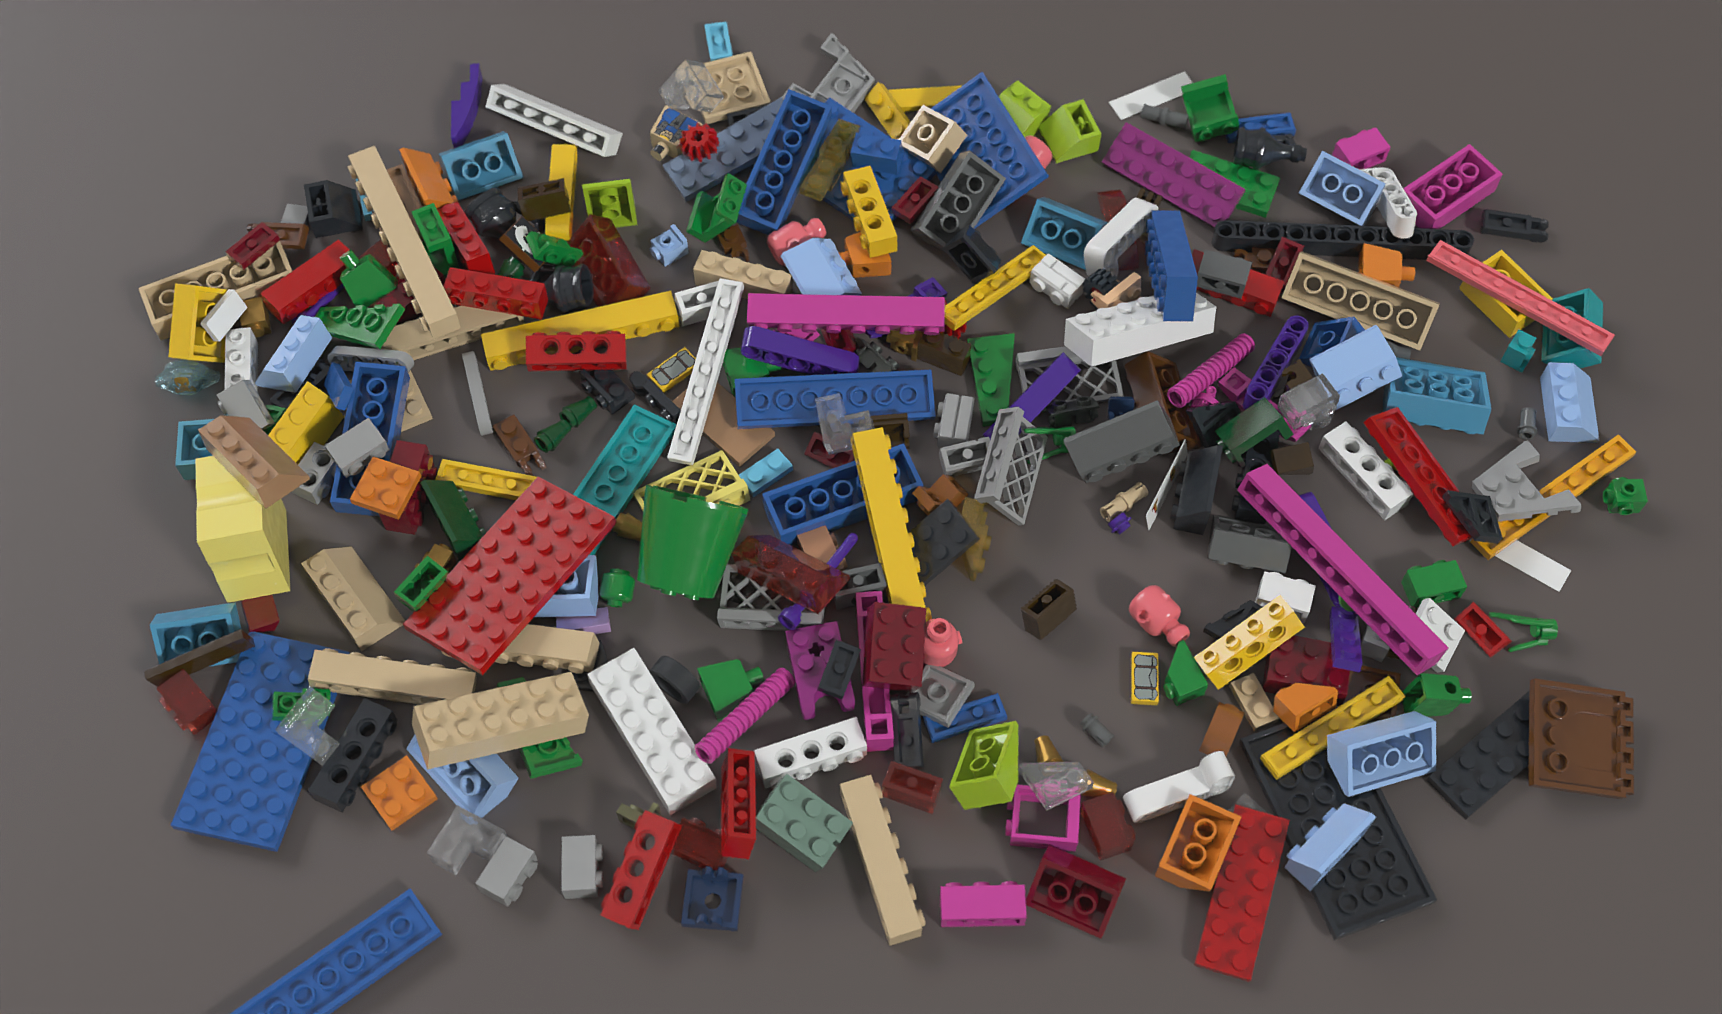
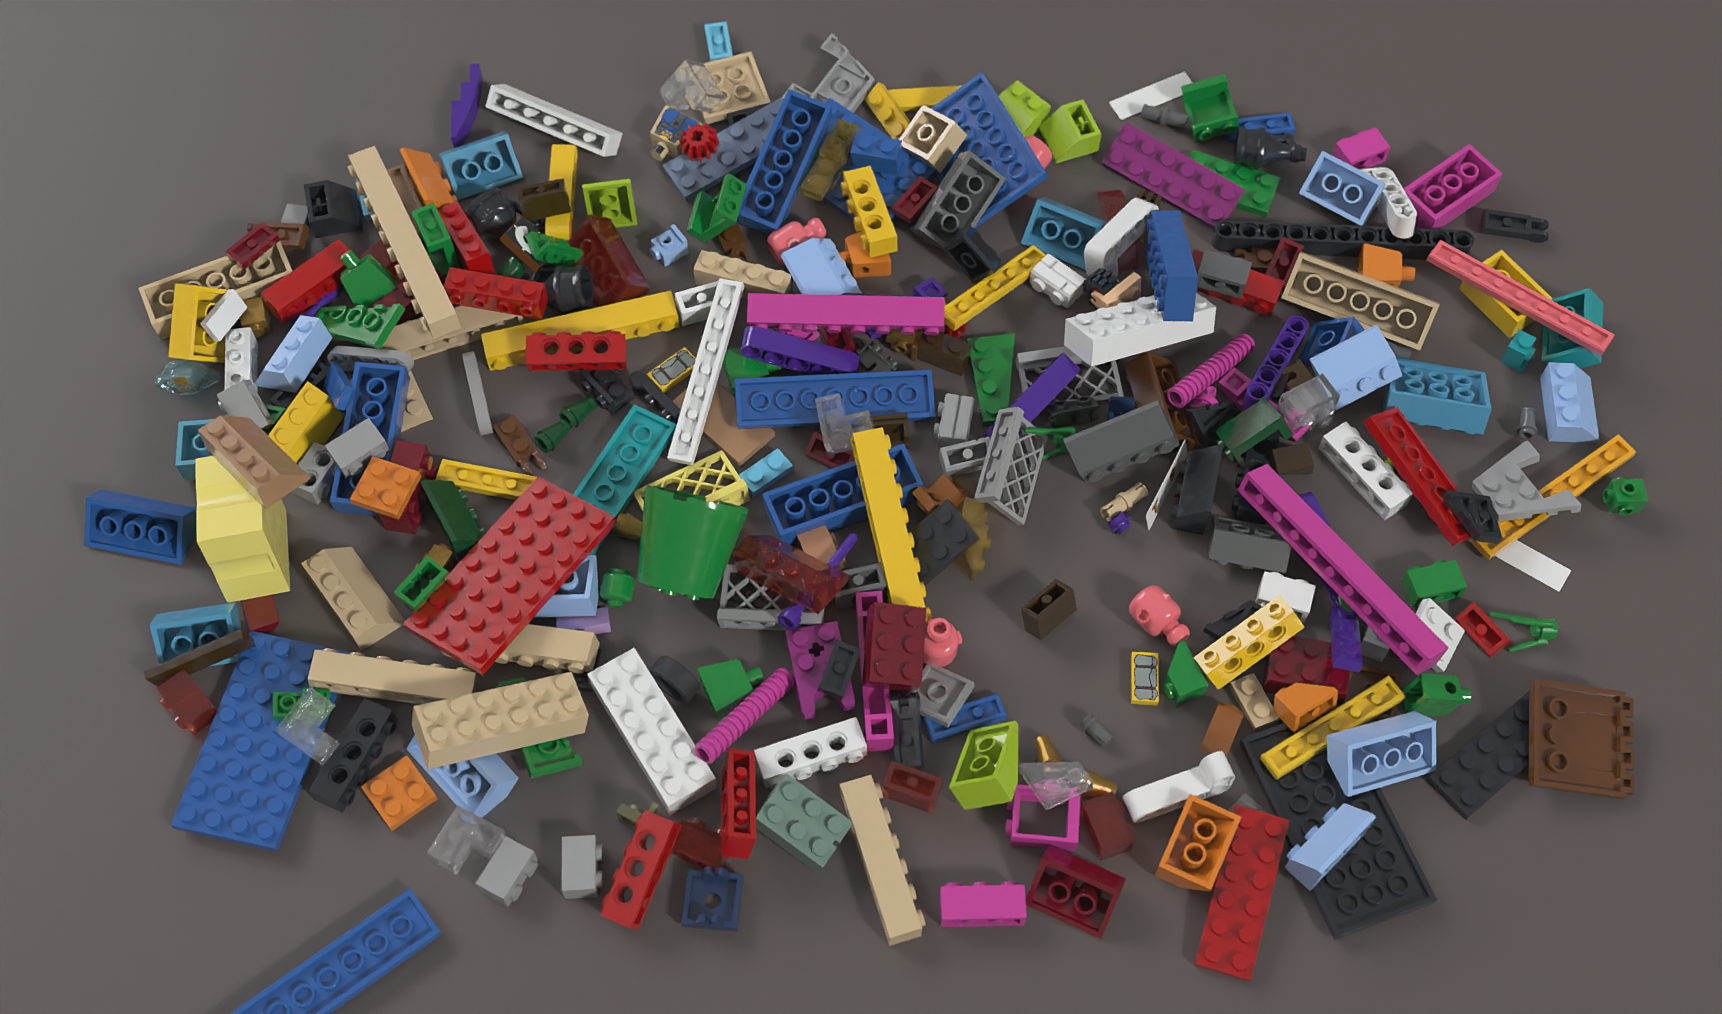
none -> blue slope [84,489,197,565]

